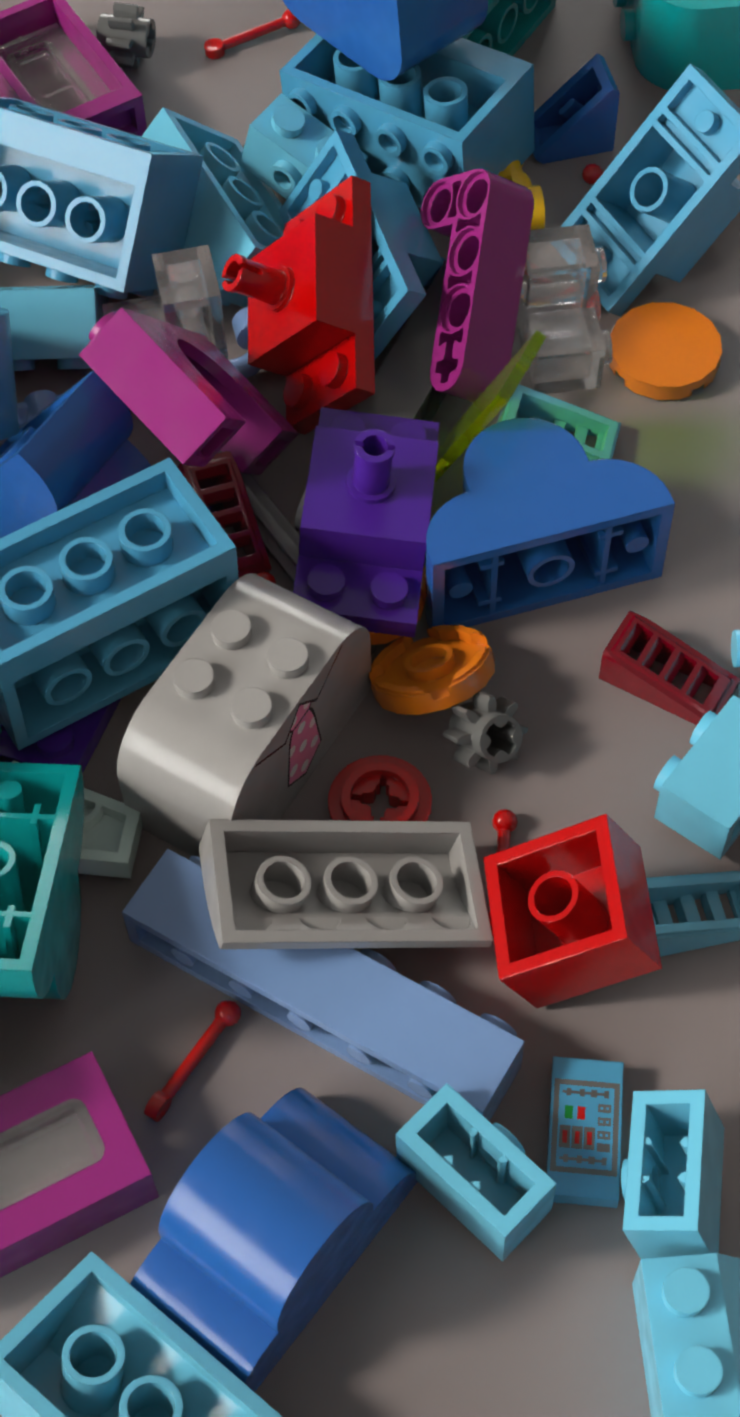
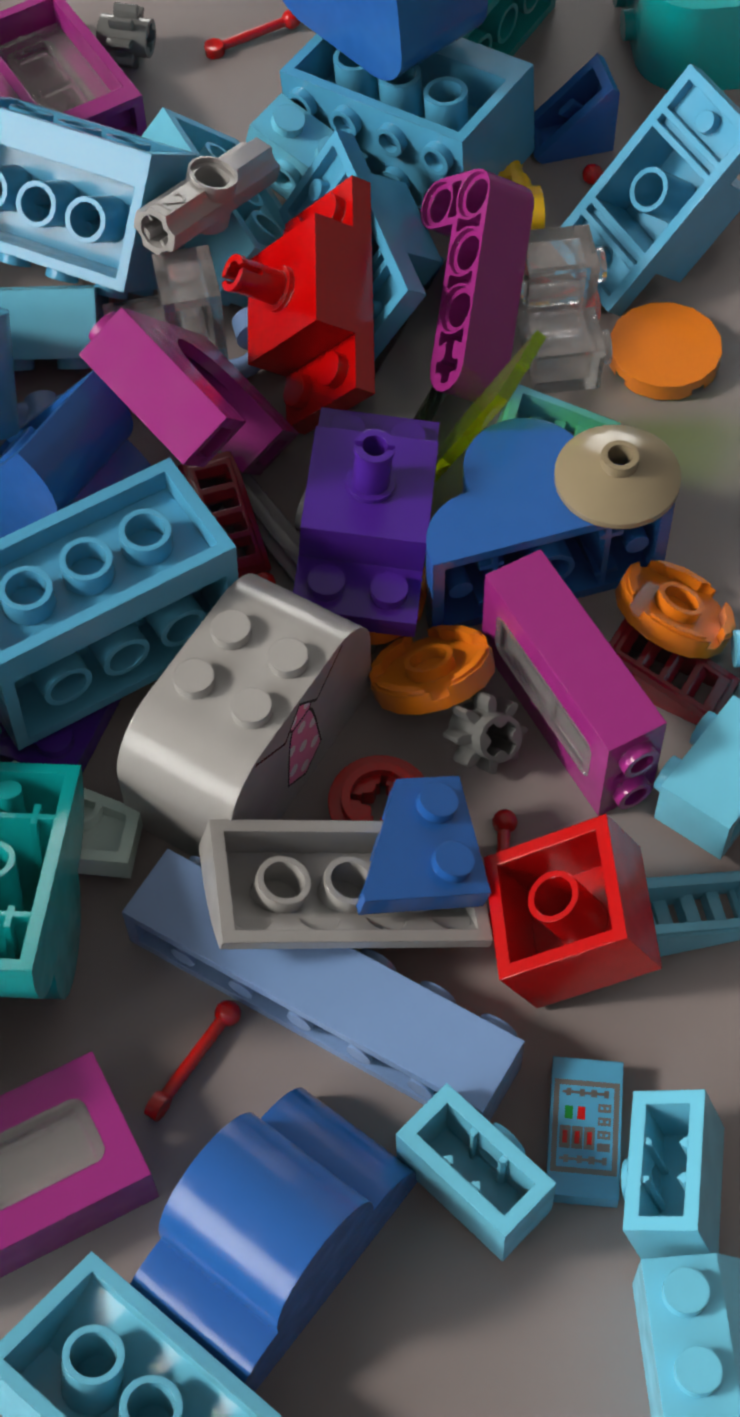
none -> light grey piece [134,137,280,256]
none -> blue wing [356,776,491,915]
none -> magenta piece [482,549,667,816]
none -> dark tan dish [554,425,681,529]
none -> orange tile [615,560,736,659]

